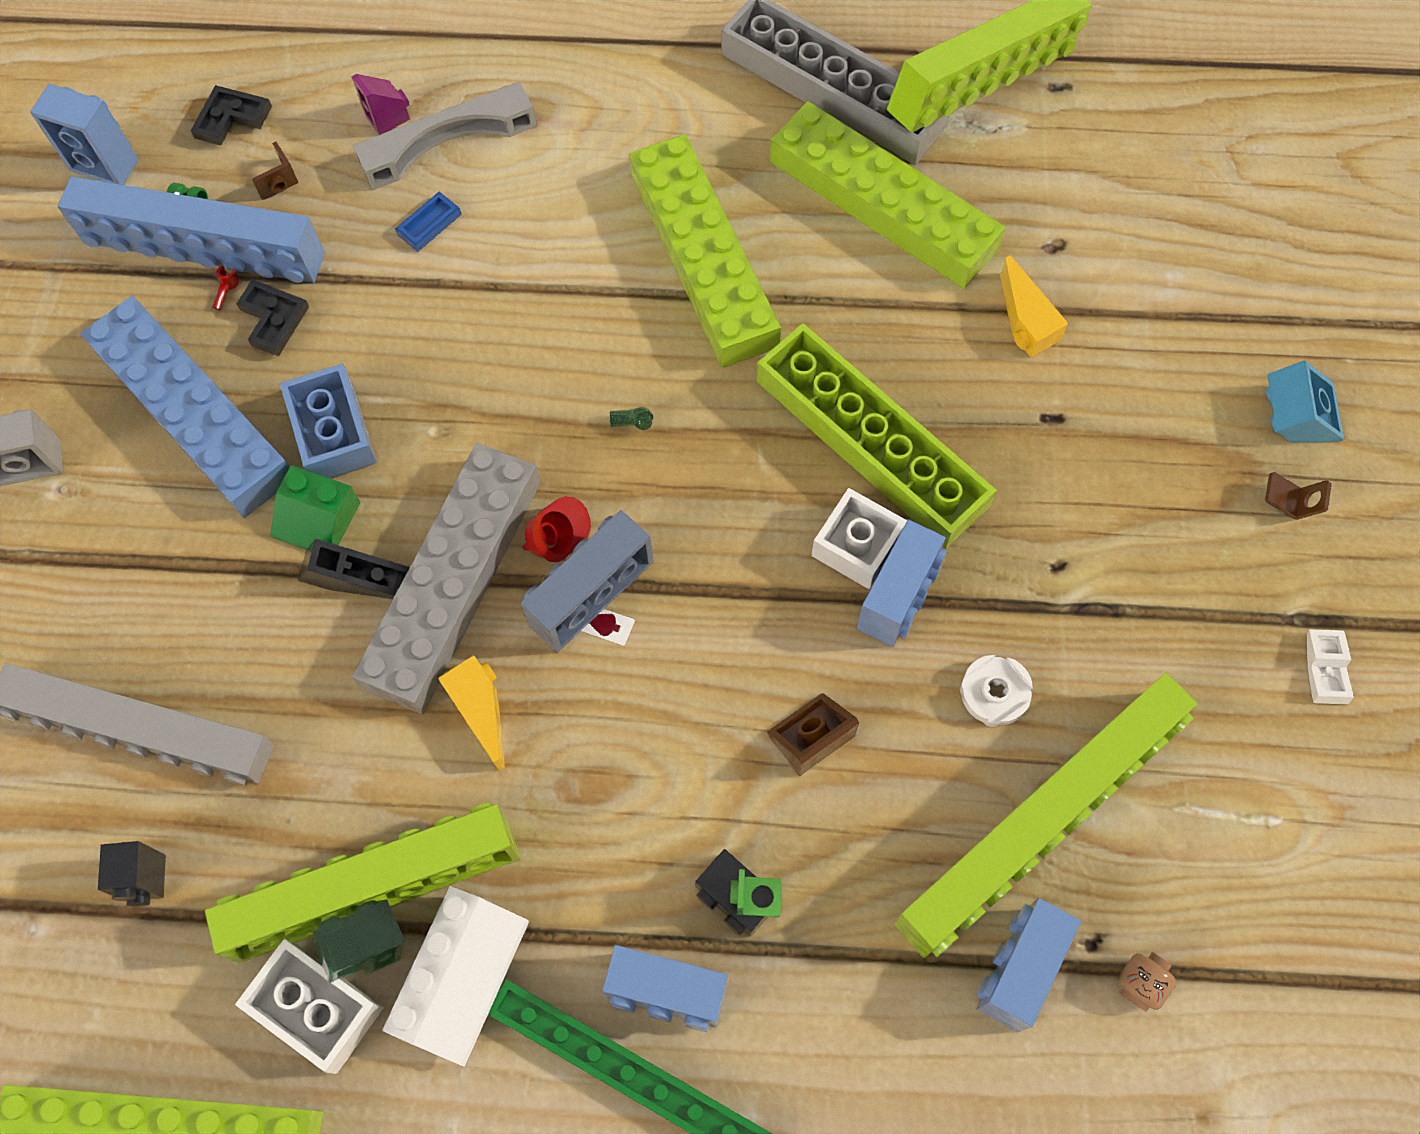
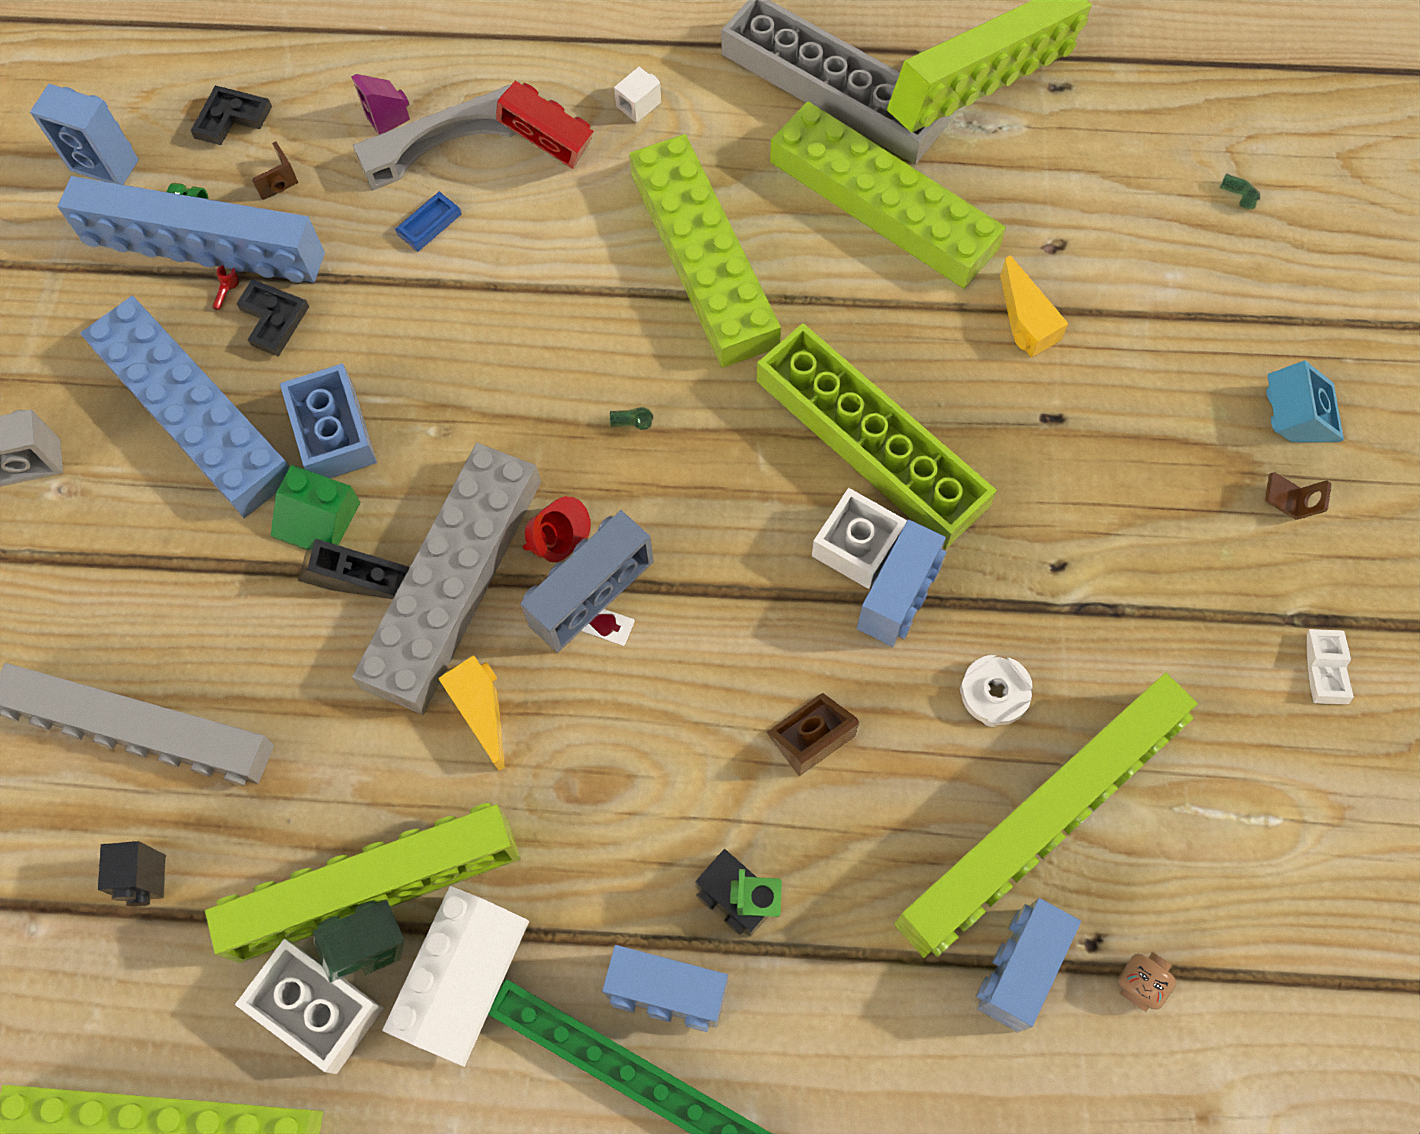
none -> red slope [496,80,594,169]
none -> white brick [614,67,661,123]
none -> clear green arm [1220,174,1261,210]

